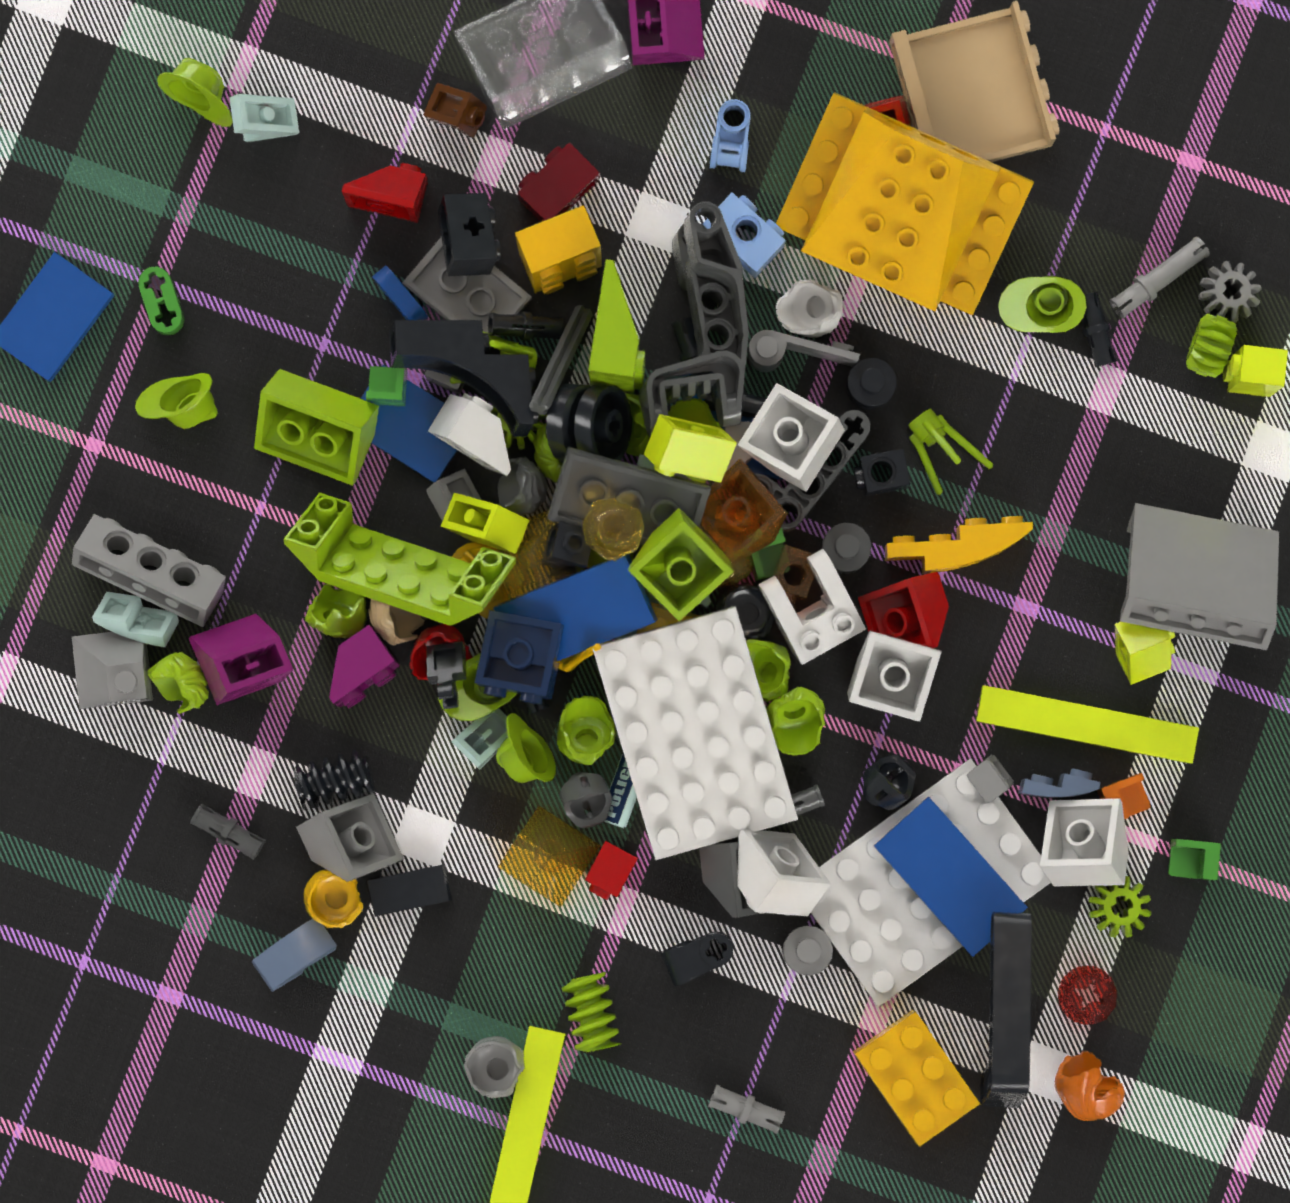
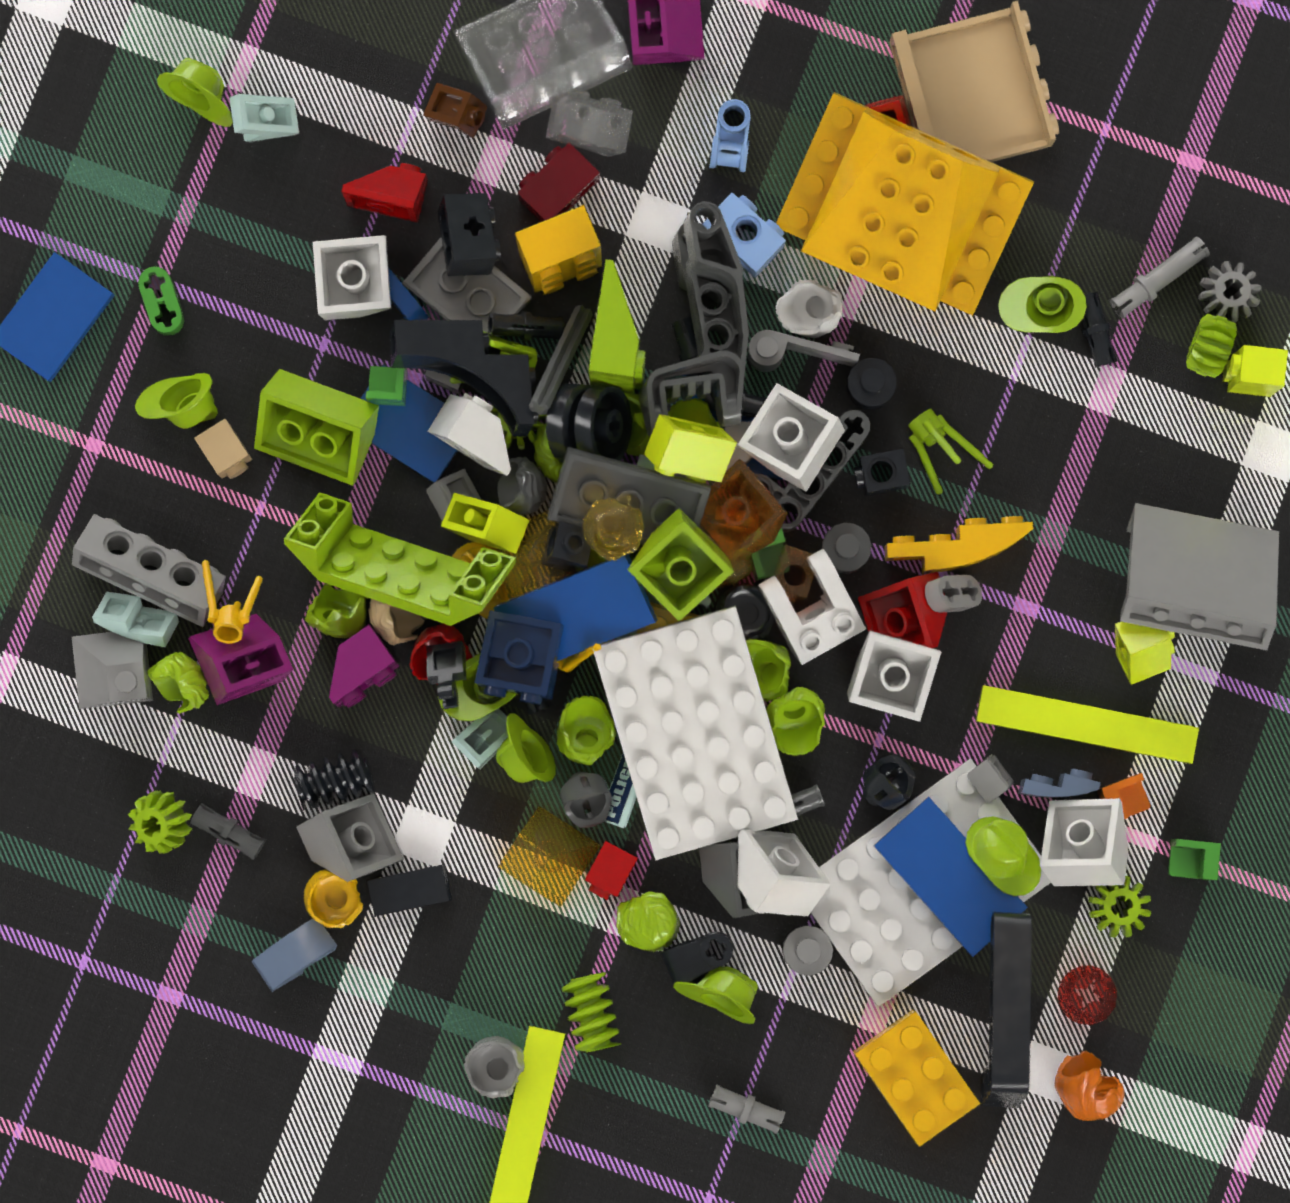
none -> lime gear [128,790,192,854]
none -> tan brick [194,419,253,479]
none -> yellow plant [202,560,263,644]
none -> white slope [313,235,391,320]
none -> clear brick [546,88,633,157]
none -> lime hair [616,891,680,952]
none -> lime piece [673,967,758,1024]
none -> light grey beam [925,575,982,613]
none -> lime piece [965,816,1041,896]

